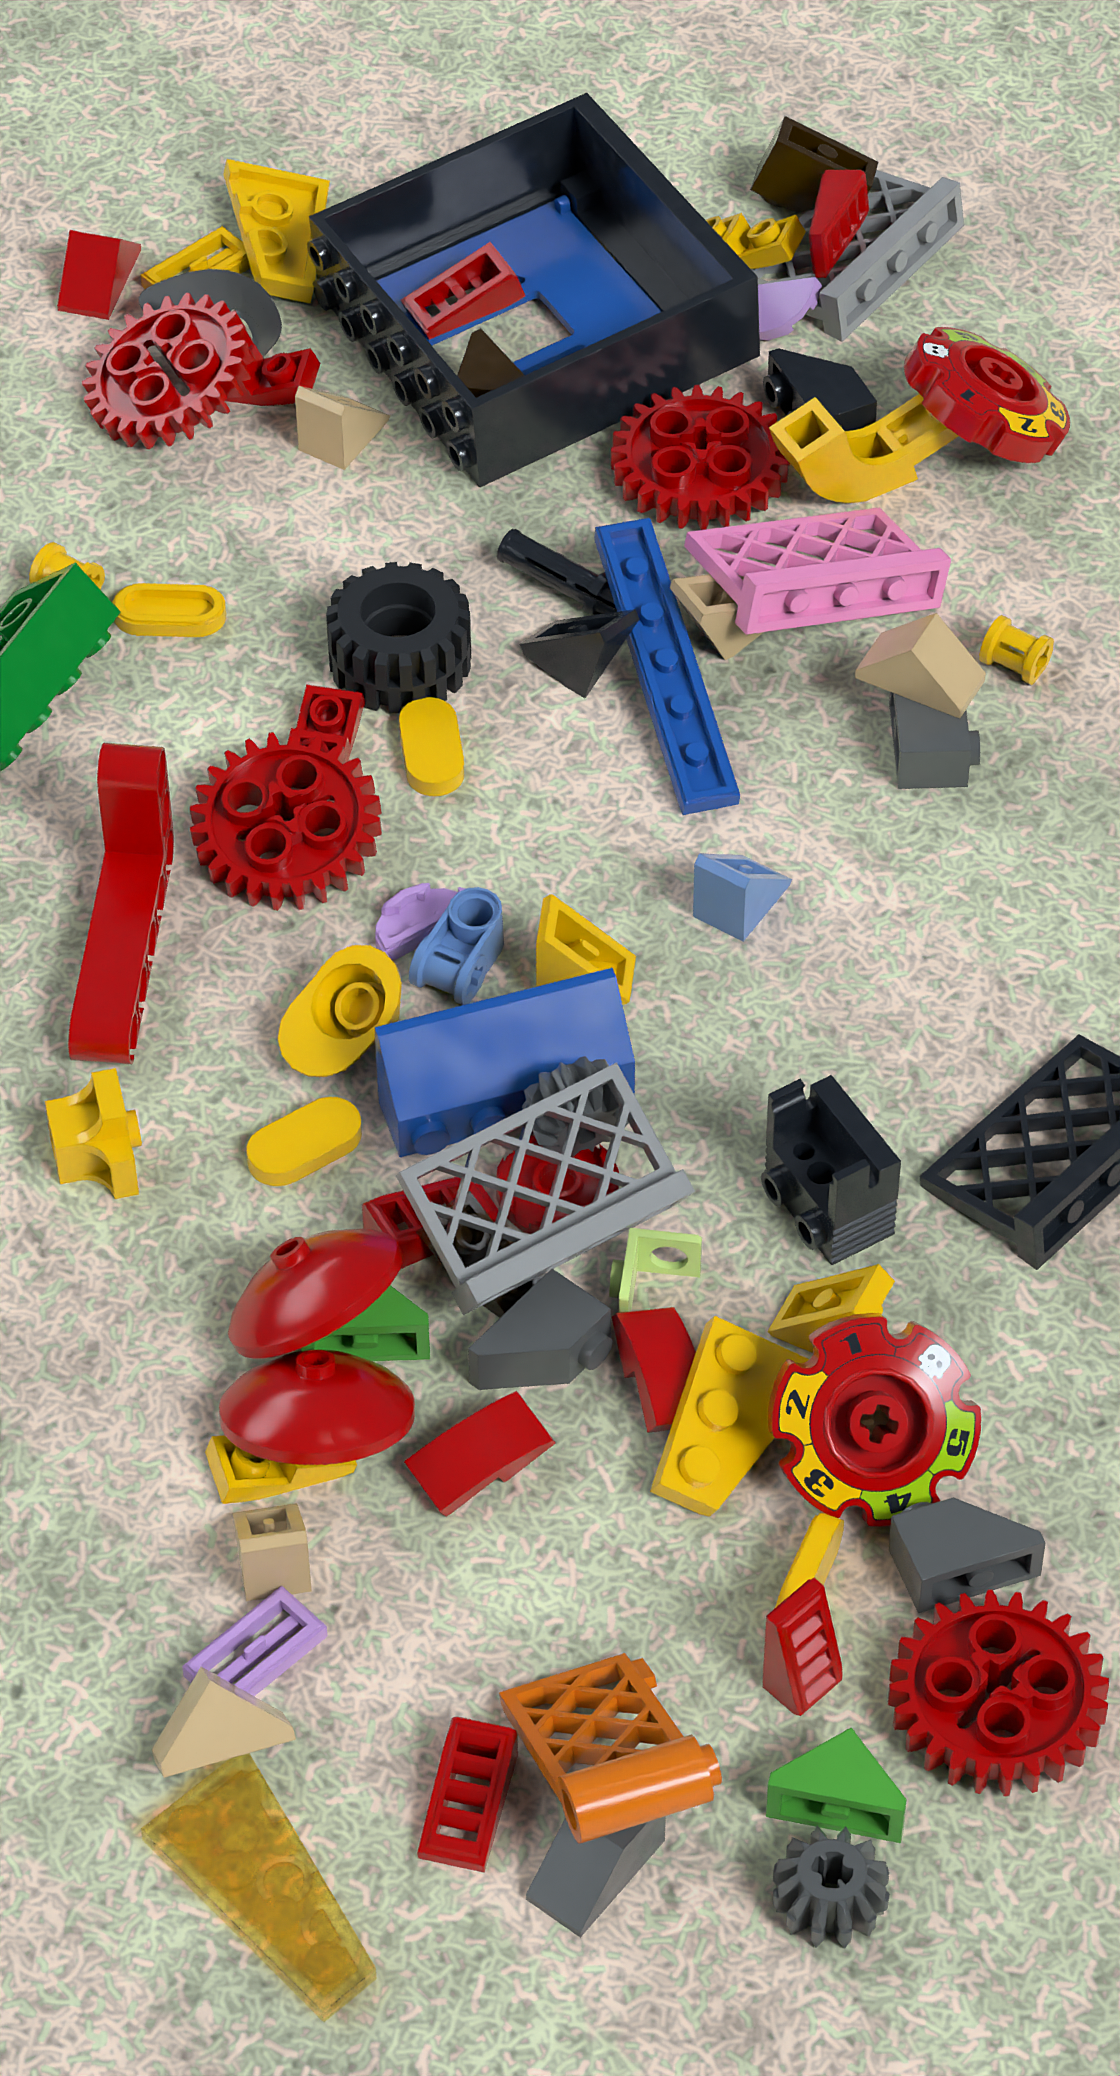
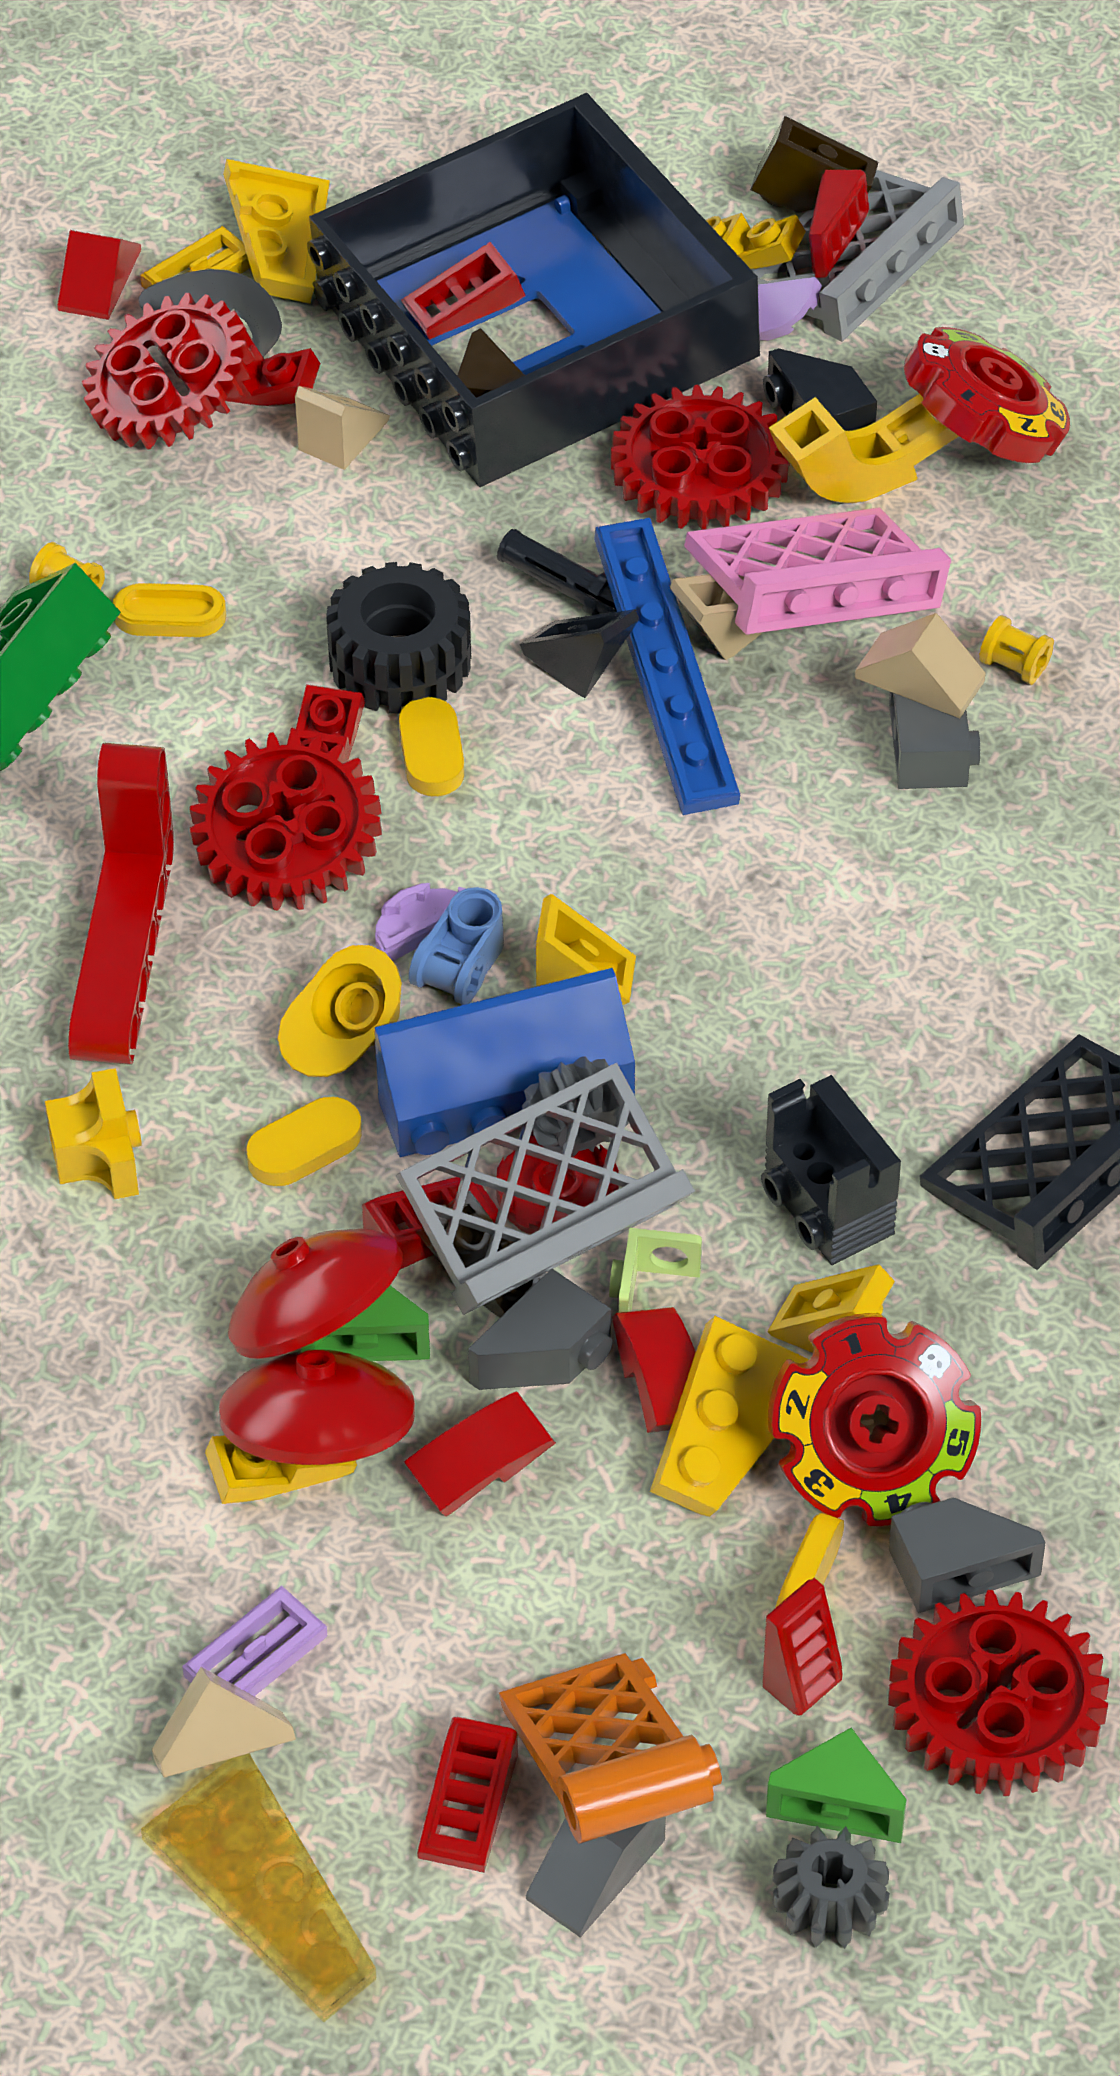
tan slope [232,1503,312,1601] -> none
medium blue slope [693,853,792,942] -> none

